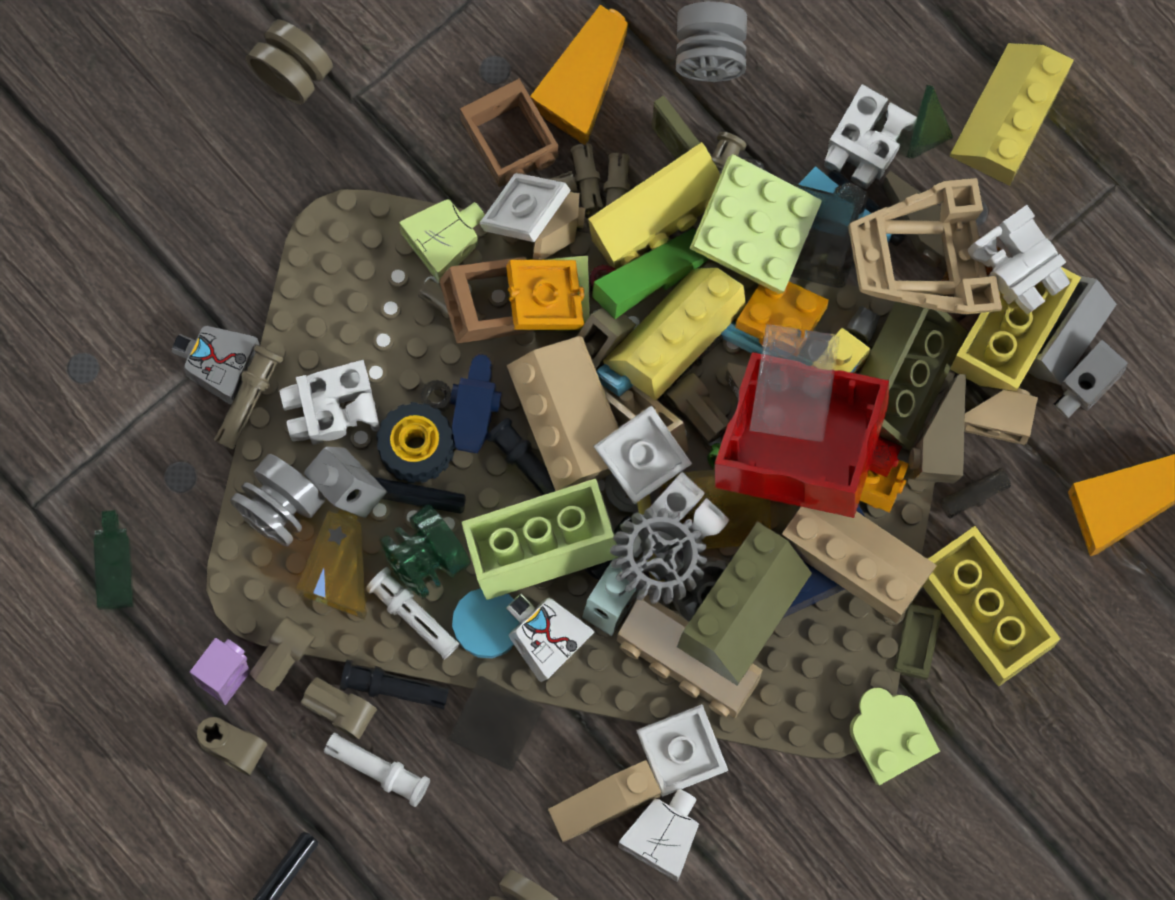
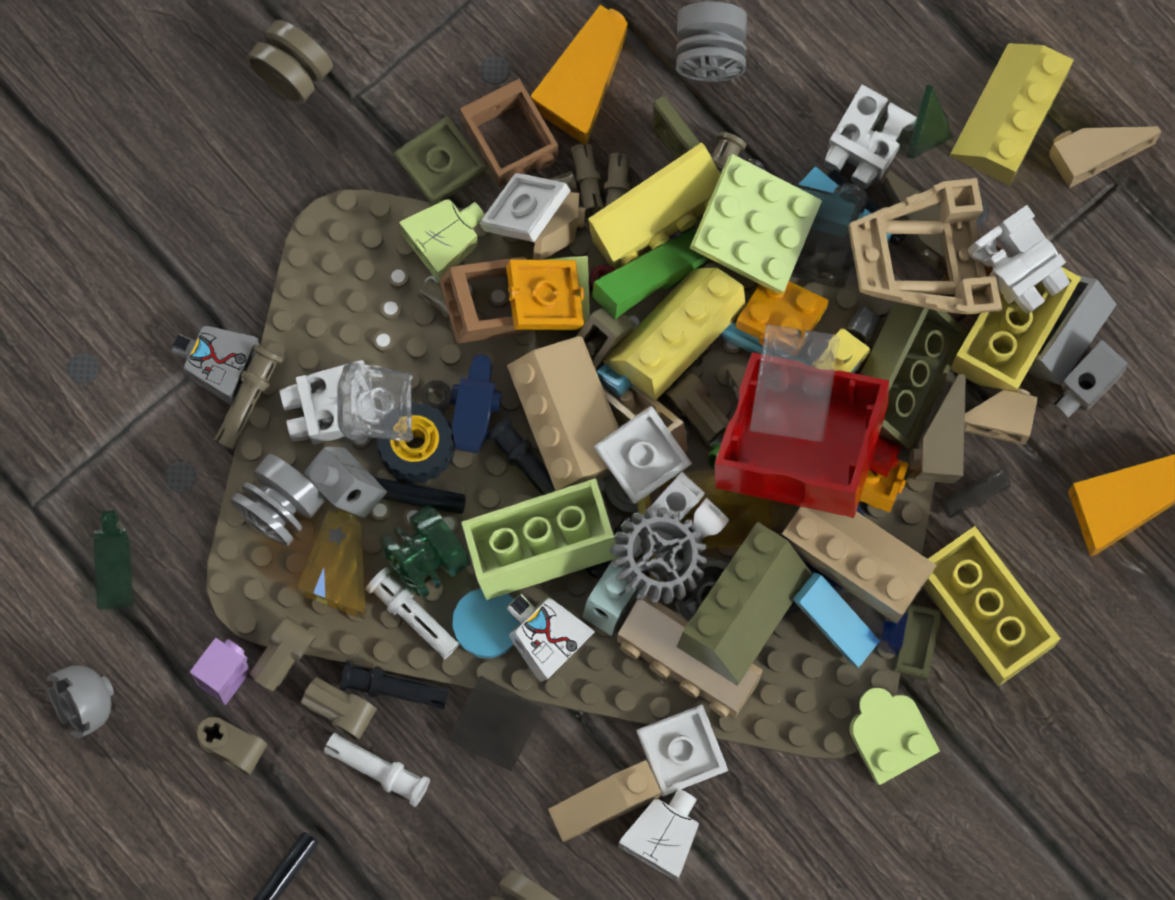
none -> light grey cylinder [47,665,114,739]
none -> clear slope [337,362,413,442]
none -> olive tile [393,116,487,206]
none -> medium azure tile [792,572,880,668]
none -> clear blue plate [880,613,908,655]
none -> tan slope [1049,126,1161,188]

